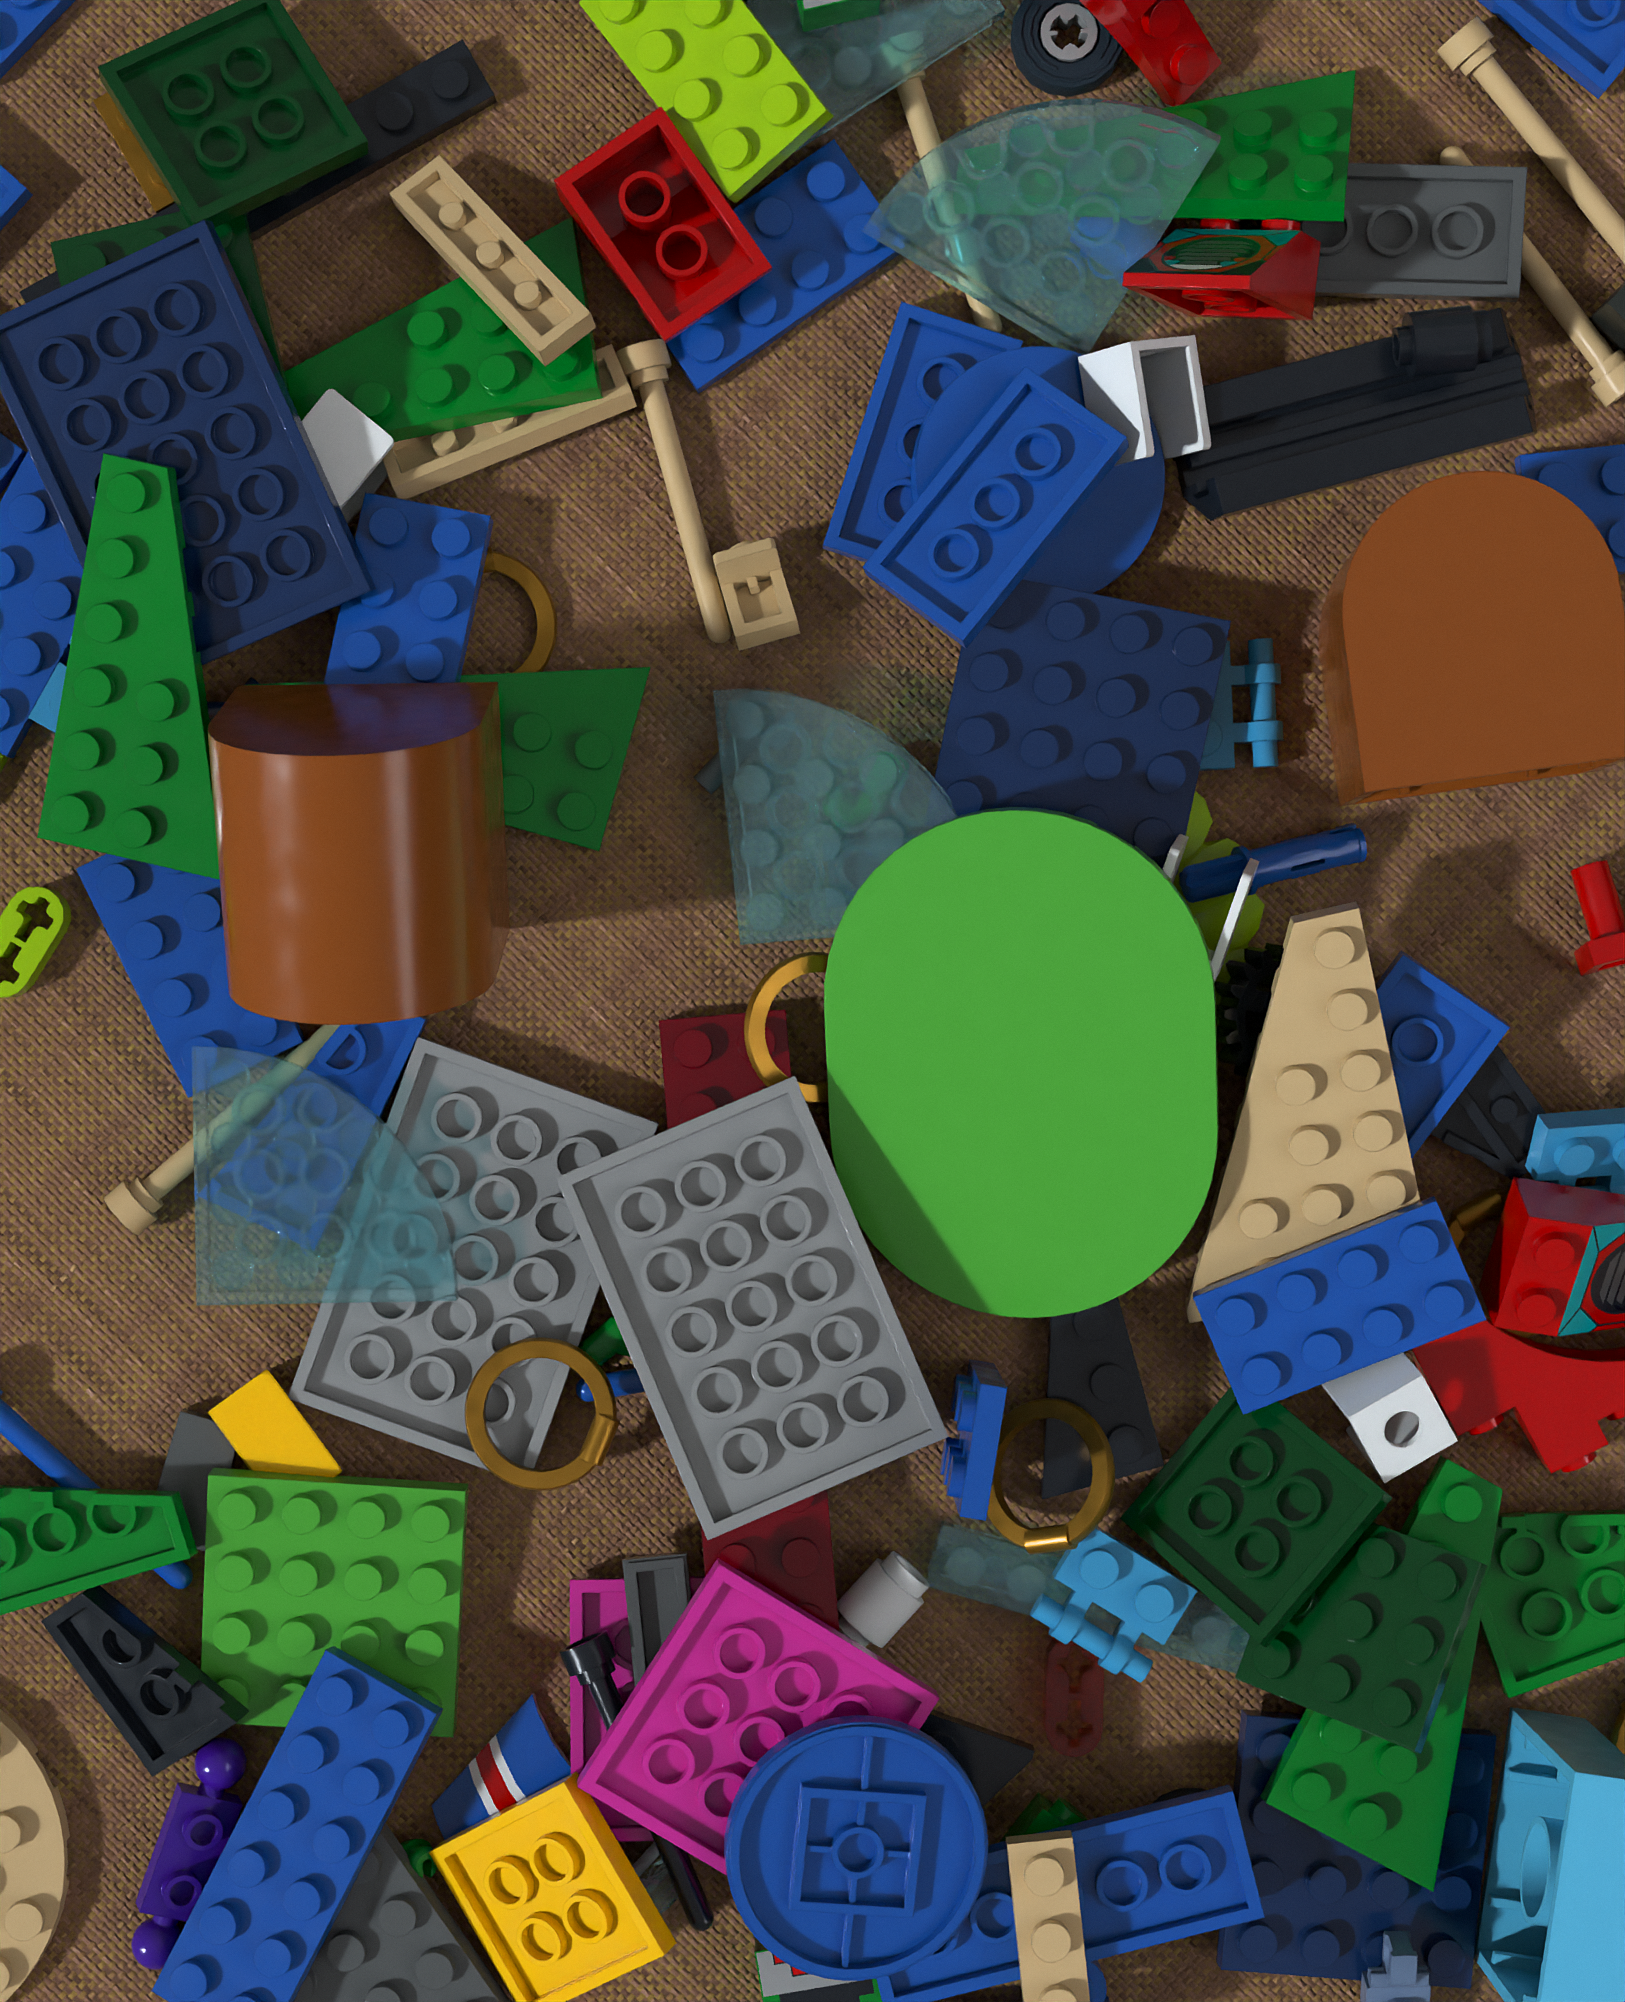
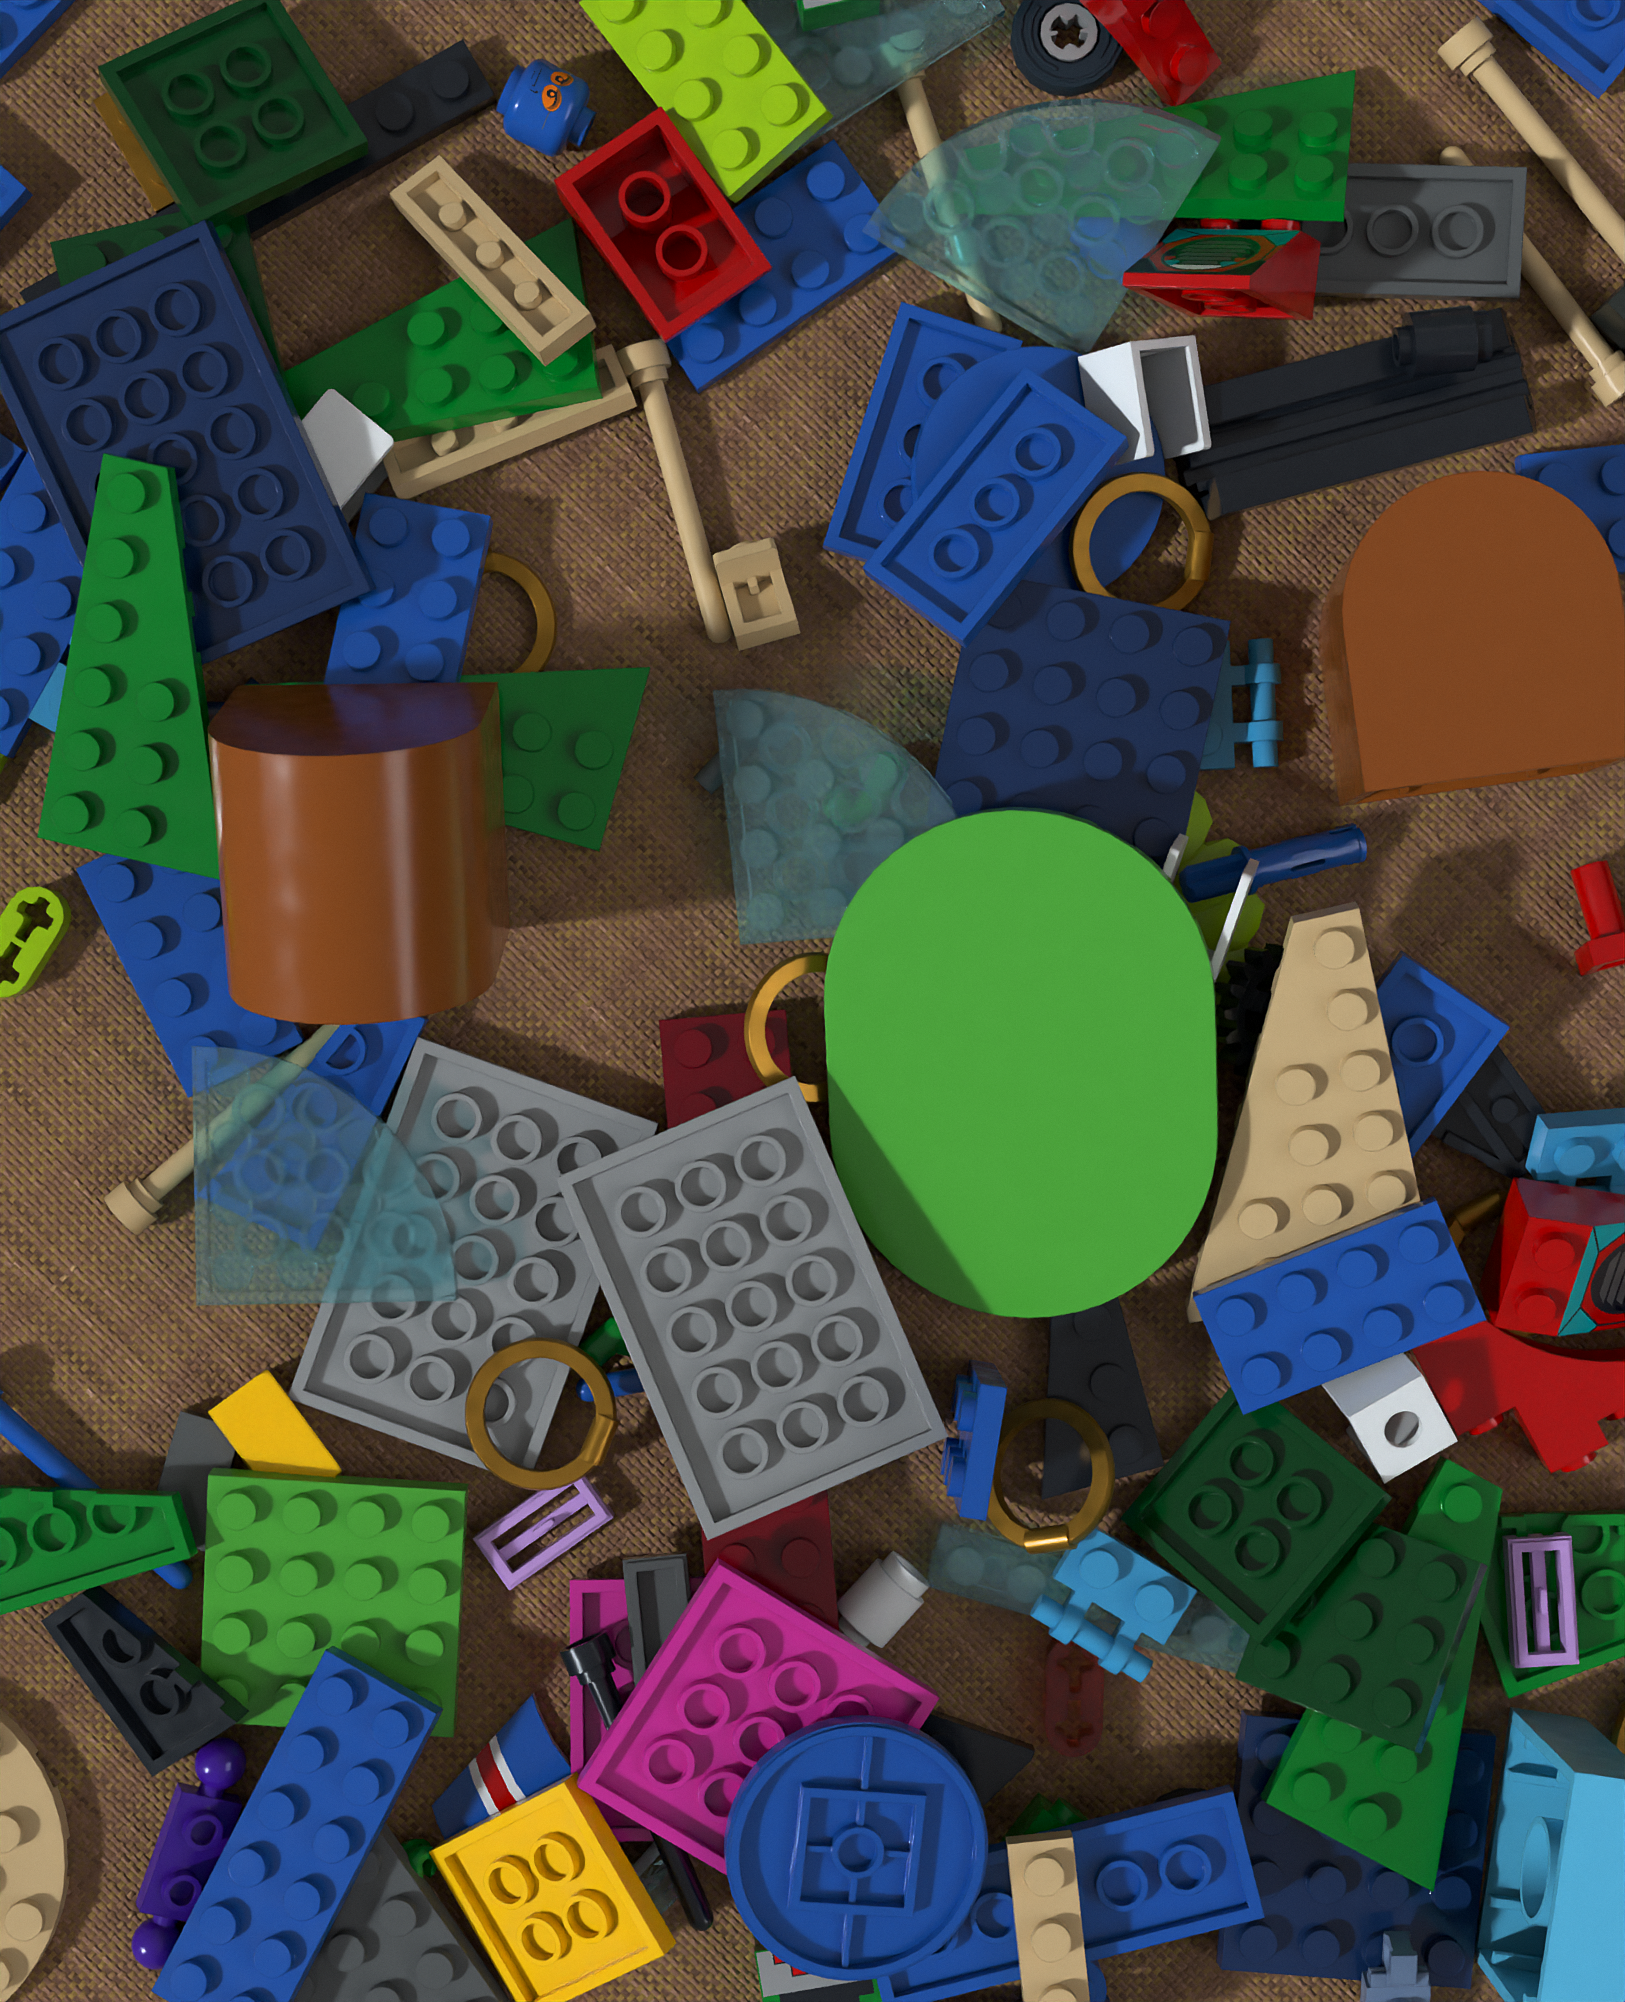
none -> lavender tile [473,1476,615,1591]
none -> blue head [496,59,597,157]
none -> pearl gold piece [1068,472,1215,611]
none -> lavender tile [1502,1532,1579,1668]

